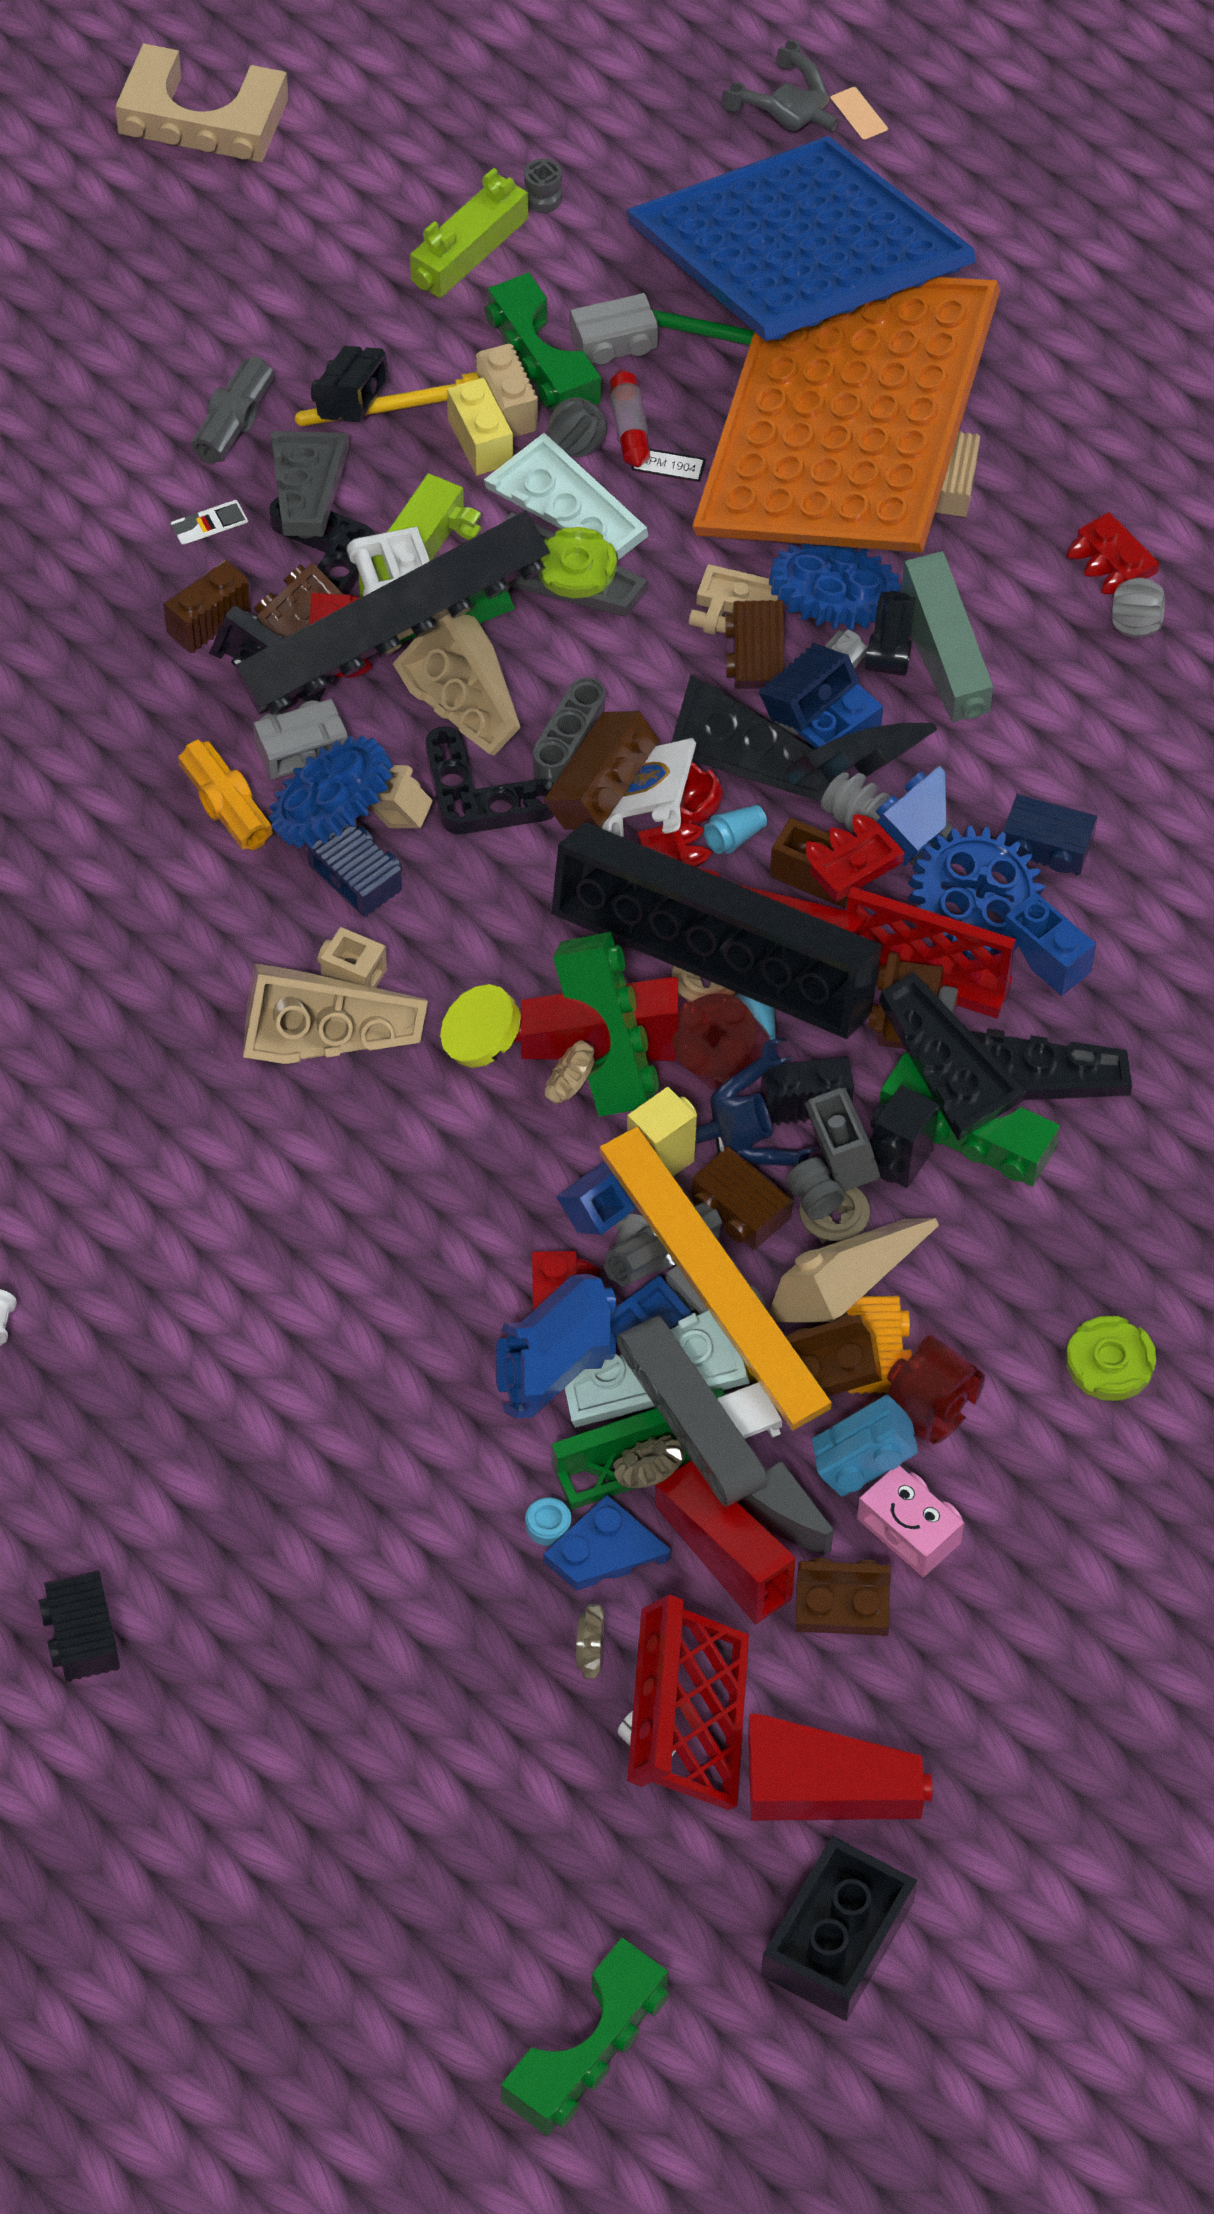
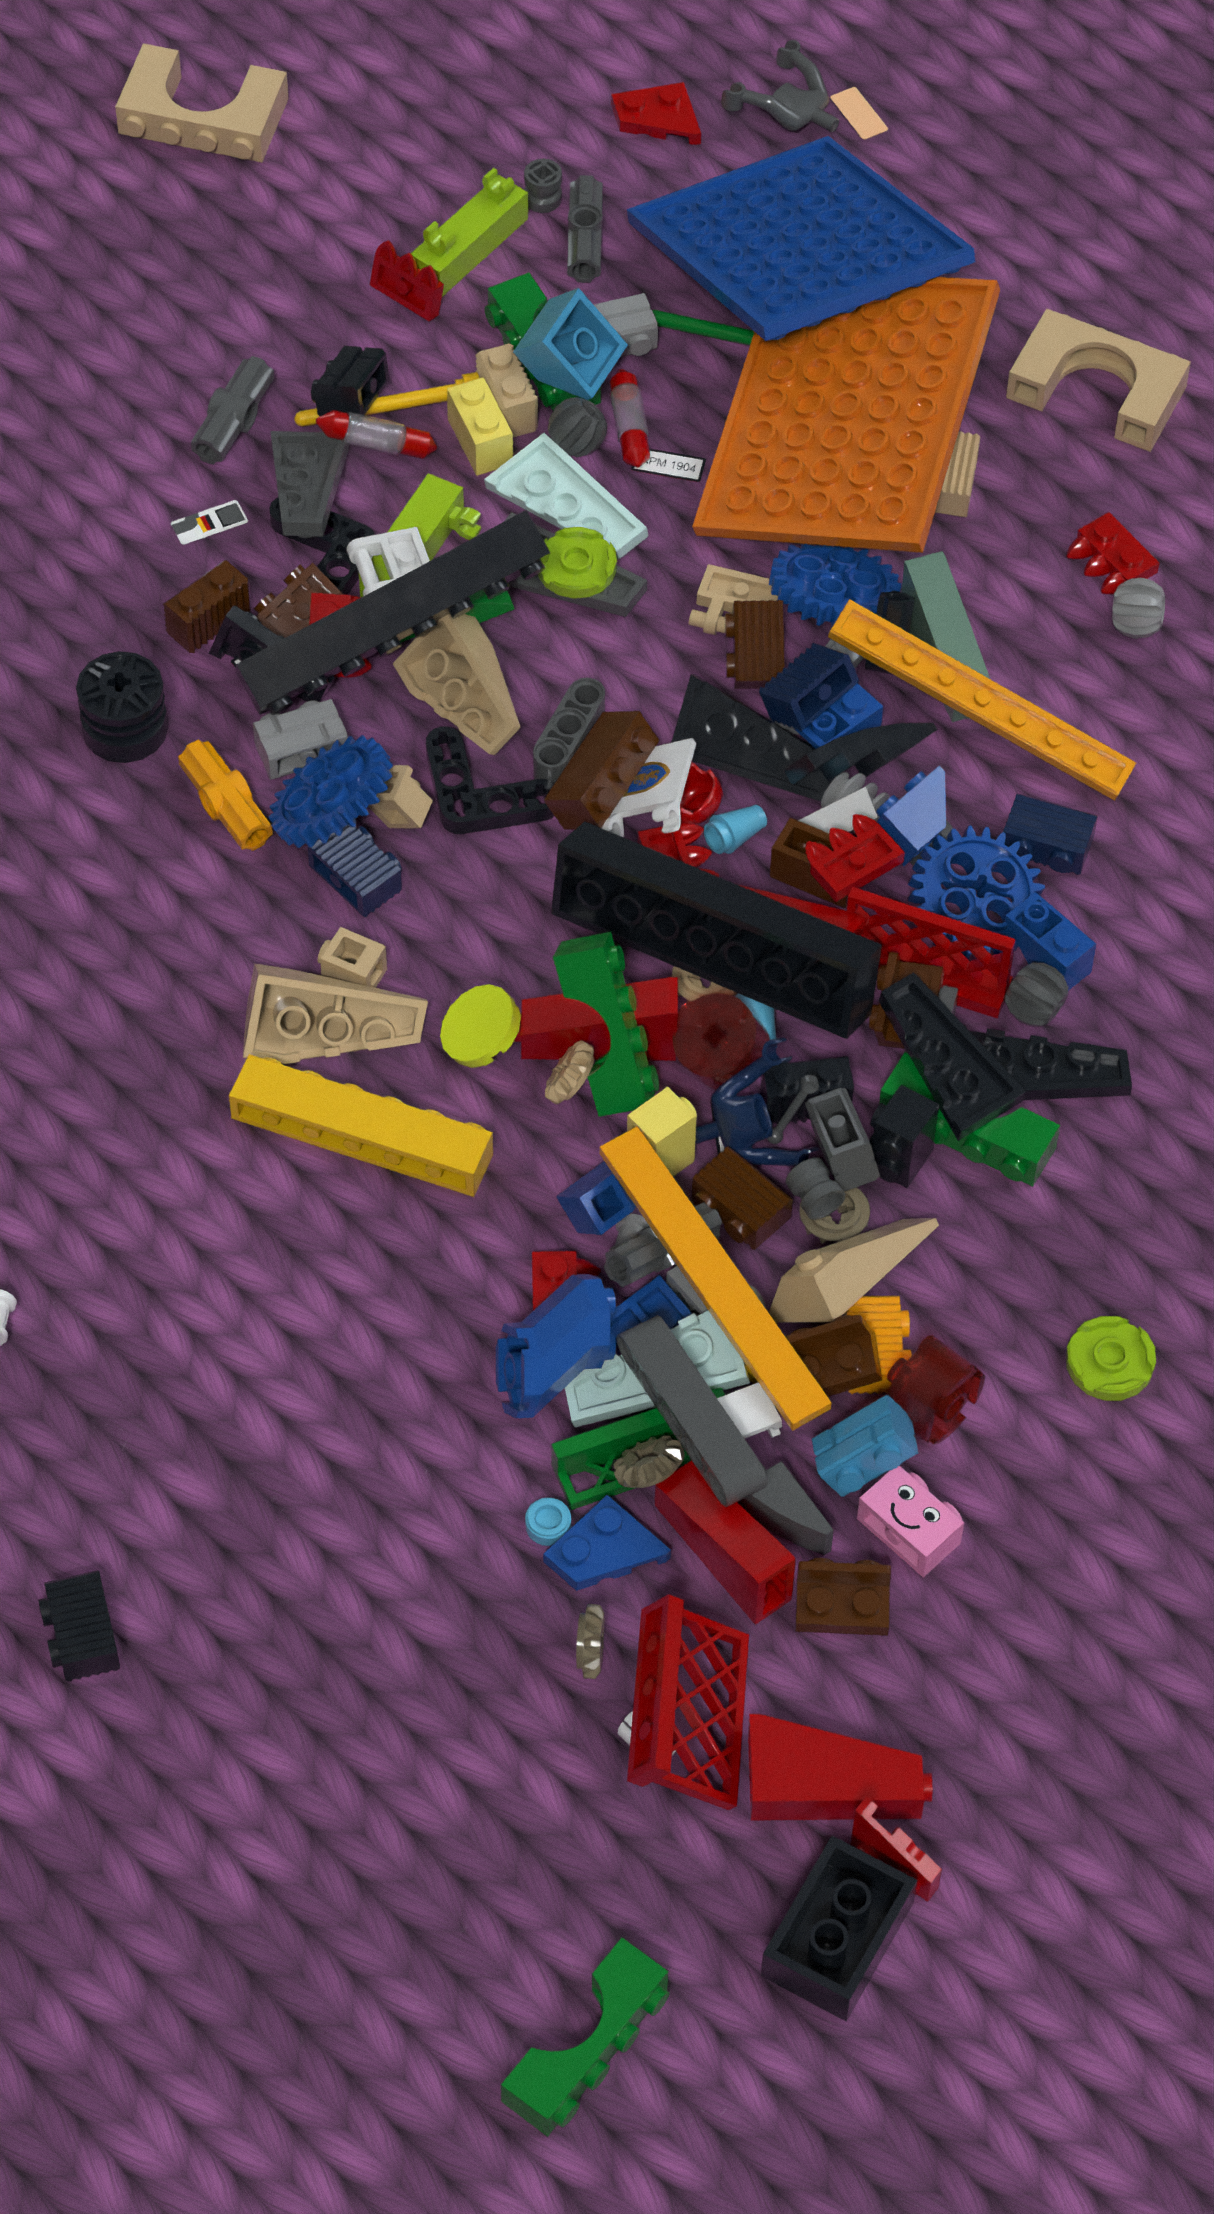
none -> black wheel [76,651,168,763]
none -> yellow brick [229,1054,493,1197]
none -> piece [316,410,437,459]
none -> red plate [370,240,444,321]
none -> dark azure slope [513,288,628,400]
none -> dark grey piece [567,175,603,283]
none -> red wing [611,82,701,145]
none -> dark grey hinge [767,1075,819,1144]
none -> white sticker [798,787,878,833]
none -> light orange tile [828,599,1136,801]
none -> red wing [850,1797,942,1902]
none -> dark grey piece [1005,963,1069,1027]
none -> tan arch [1006,308,1191,452]

